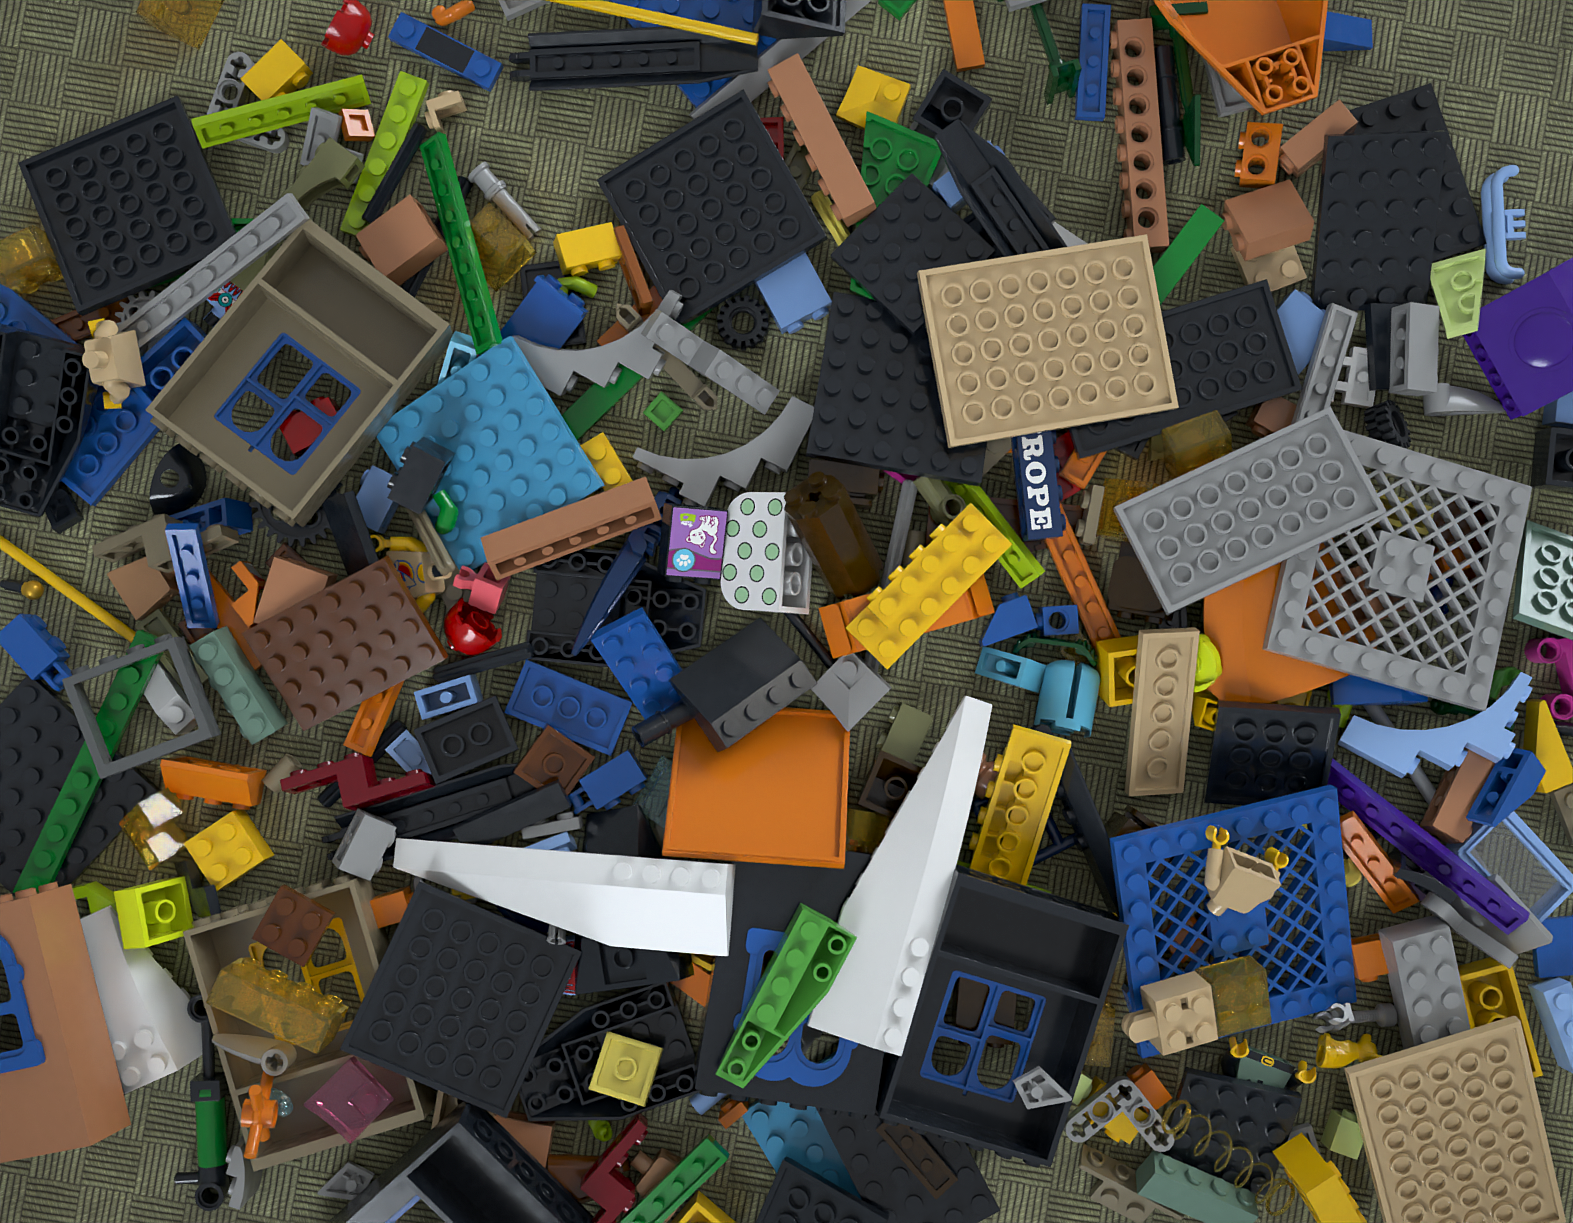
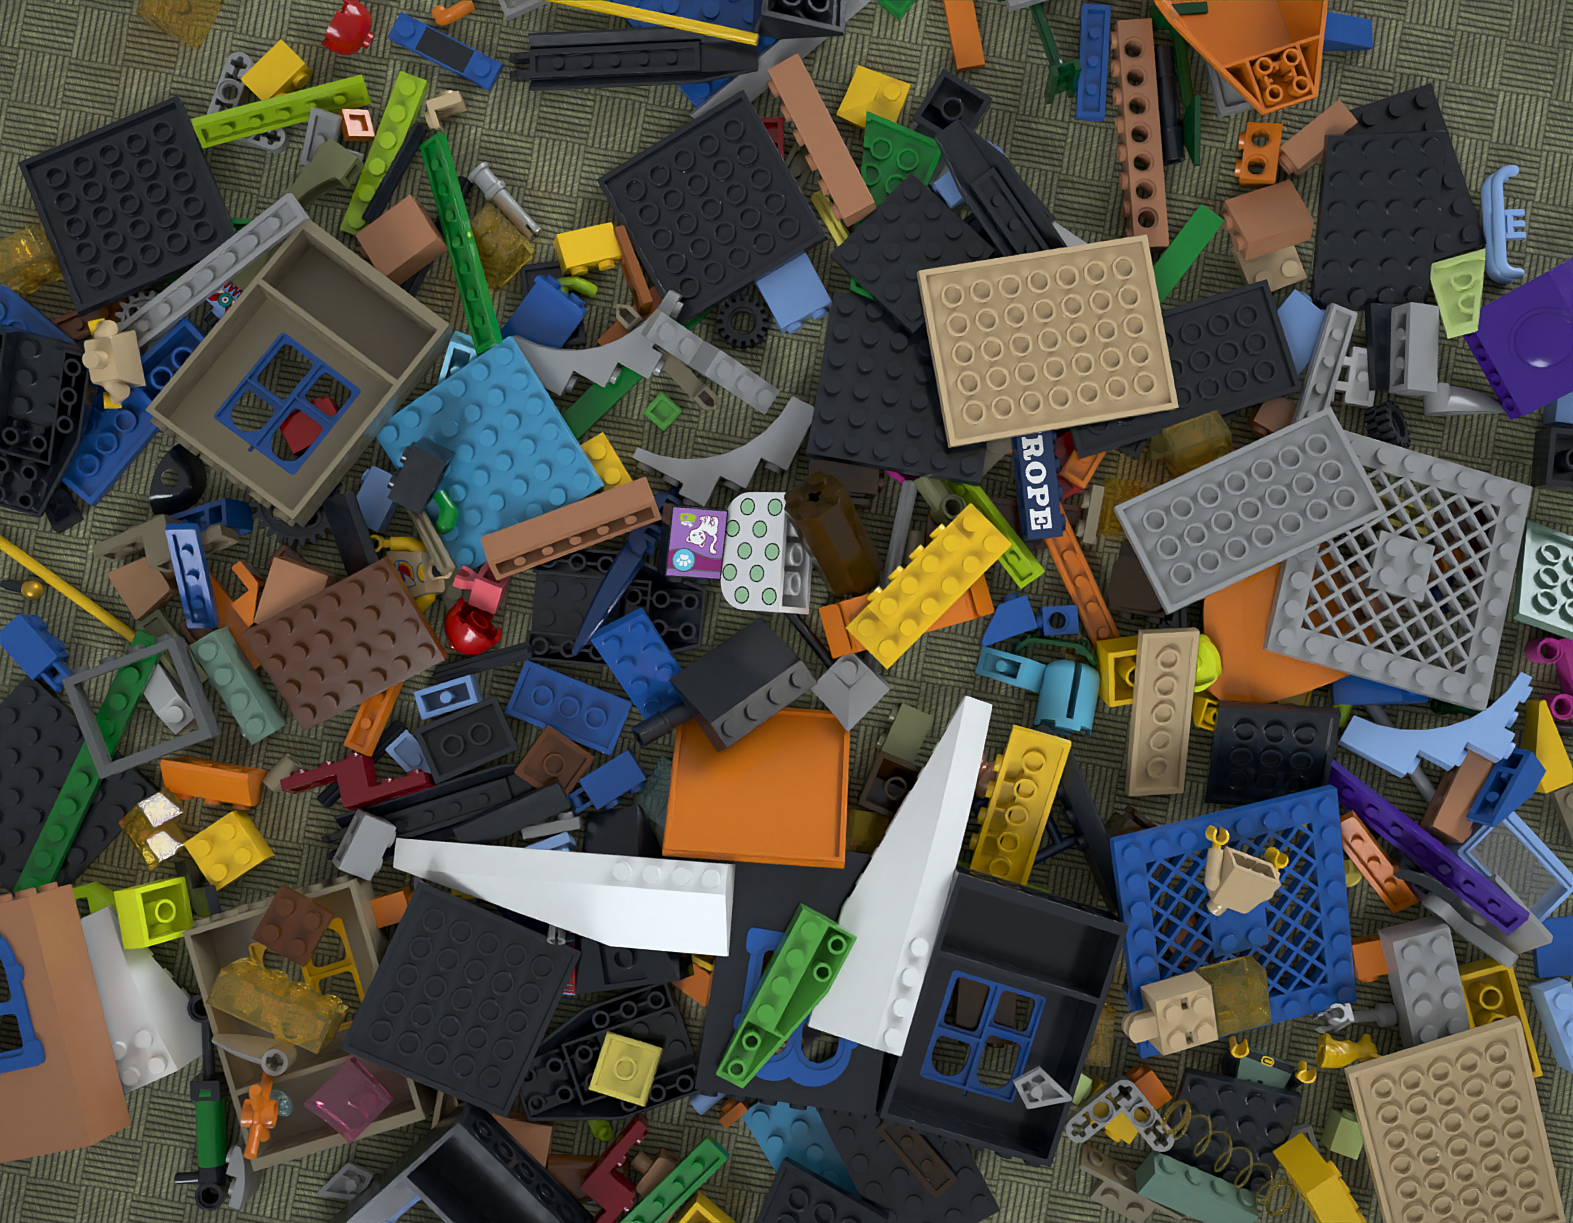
bright green arm [1489,666,1522,700] -> none

